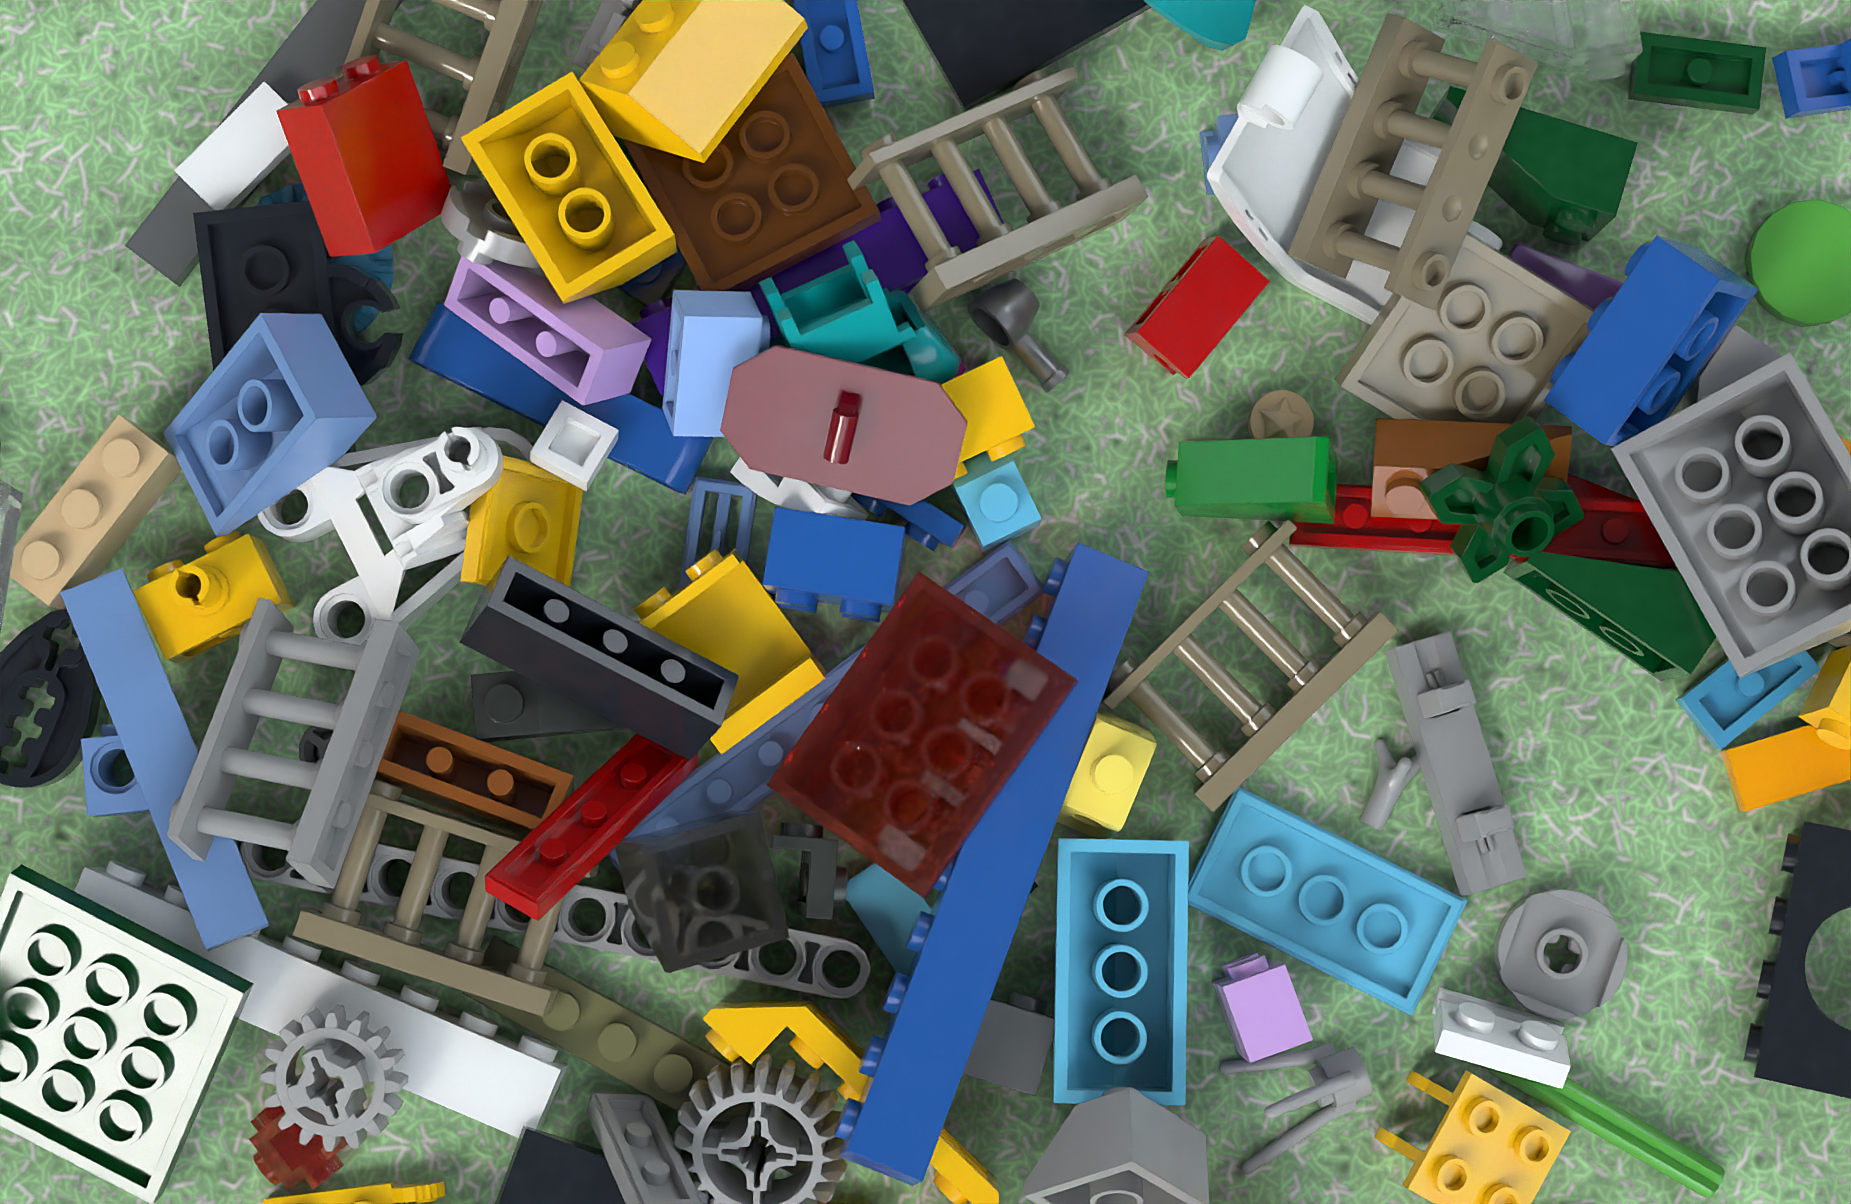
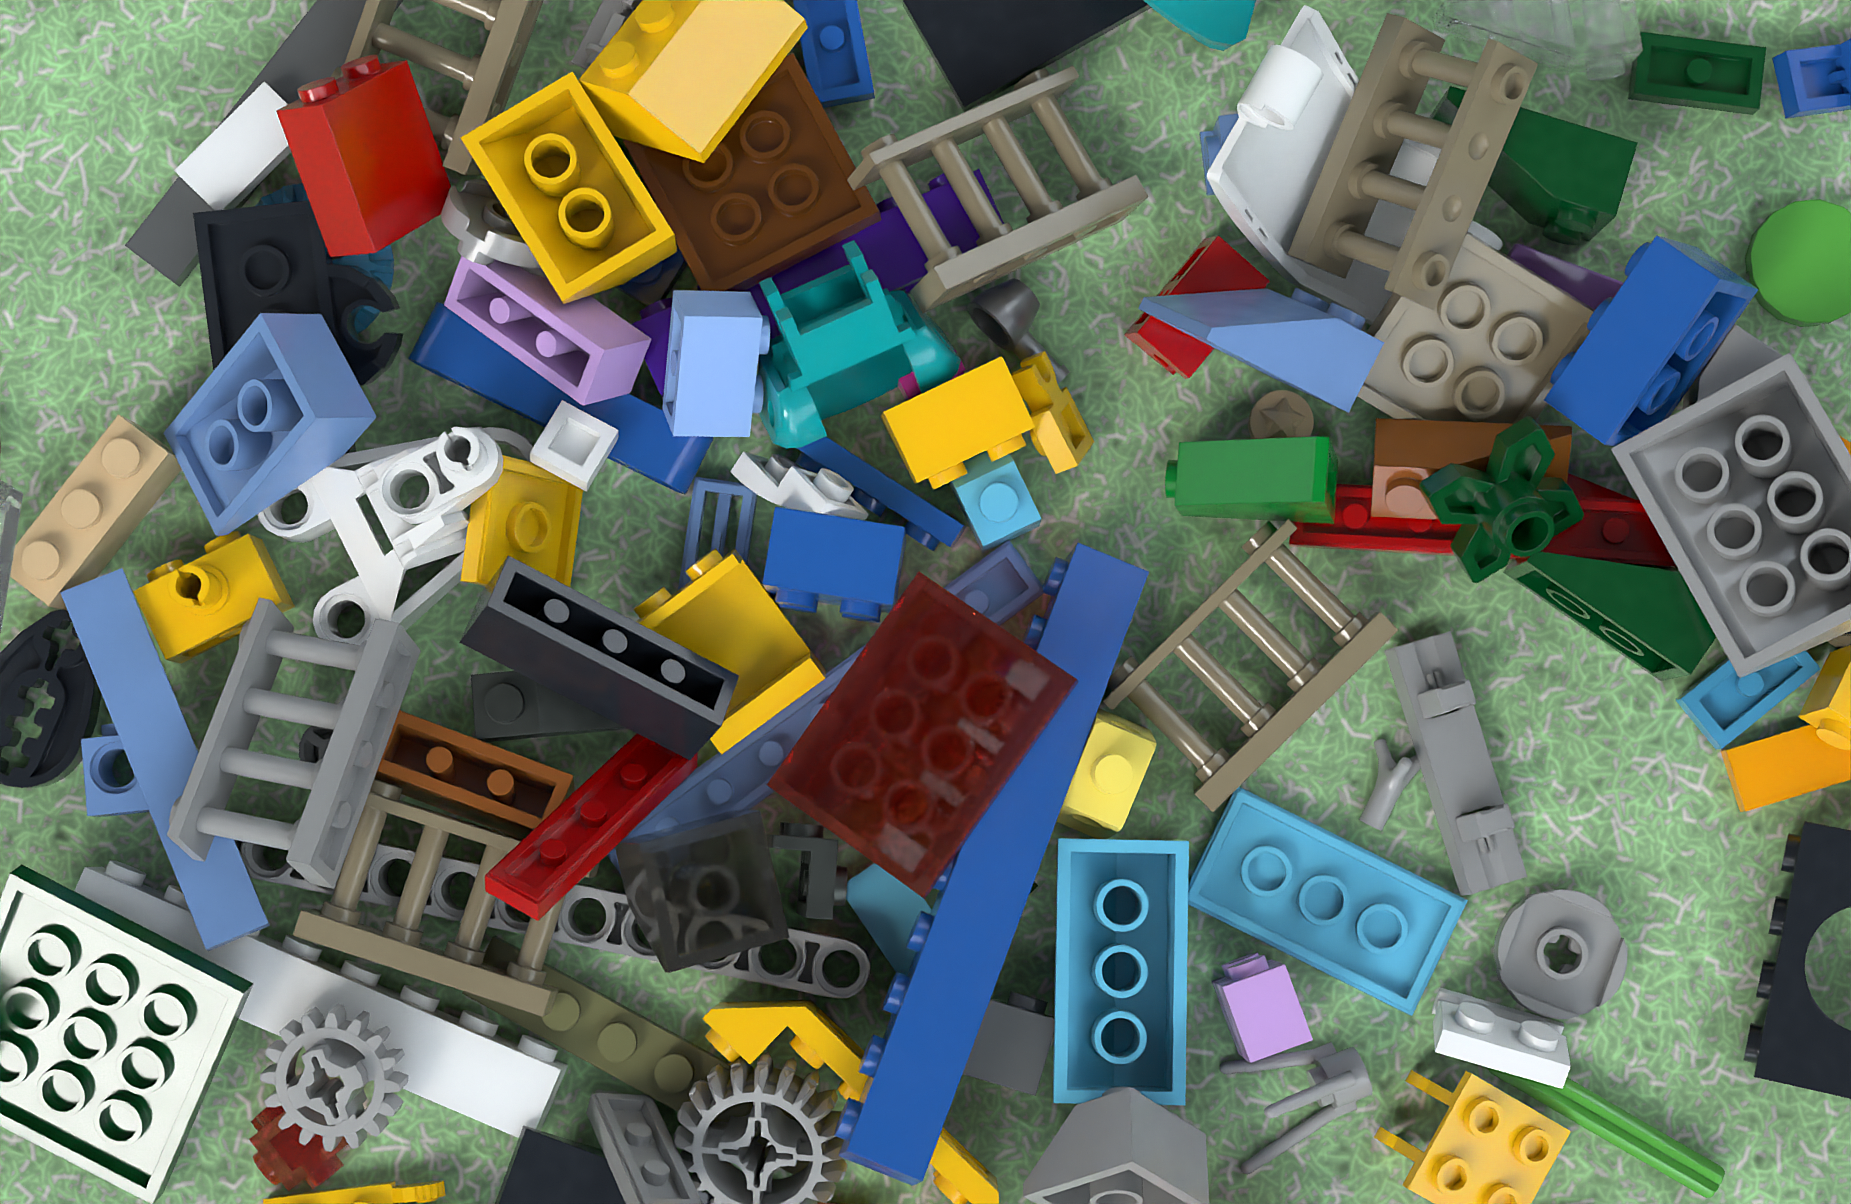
shield [720,345,968,506] -> none
none -> yellow plate [1011,351,1095,474]
none -> medium blue slope [1138,288,1384,413]

